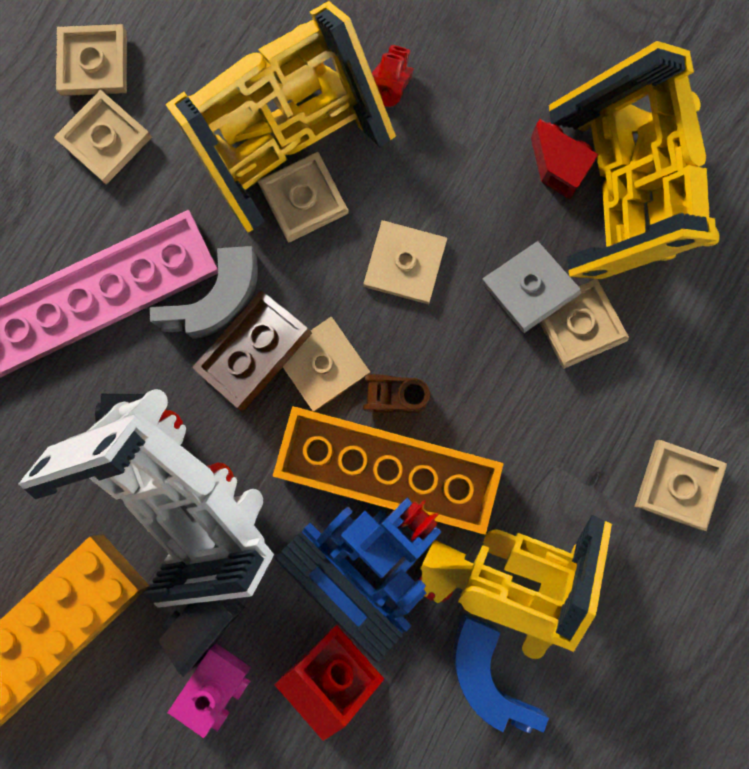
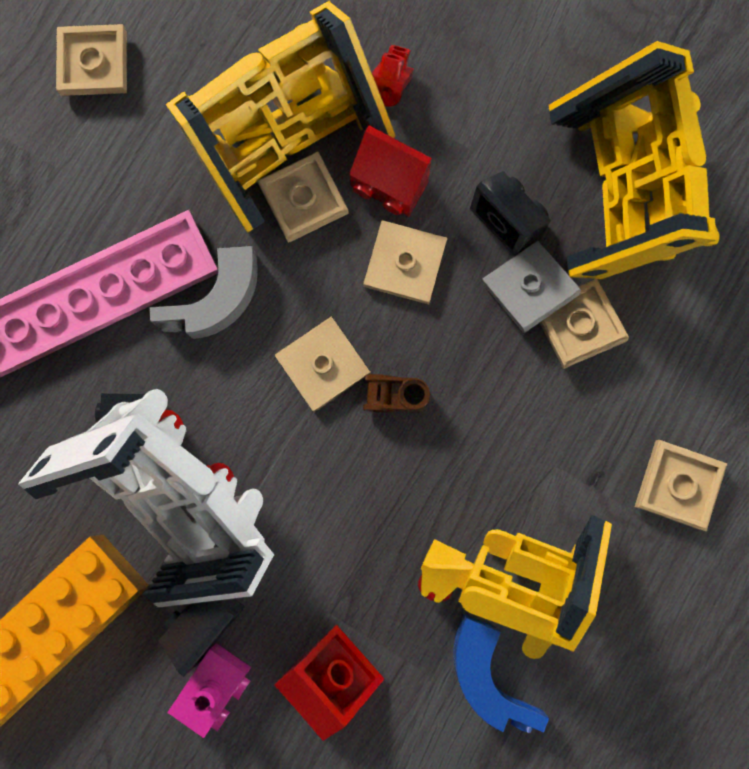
tan plate [54,89,152,185] -> none
plate [192,291,312,412] -> none
light orange brick [273,406,504,535] -> none
blue container [275,498,441,662] -> none
red slope [531,119,599,199] -> none
none -> red slope [349,125,432,217]
none -> black slope [470,171,551,256]

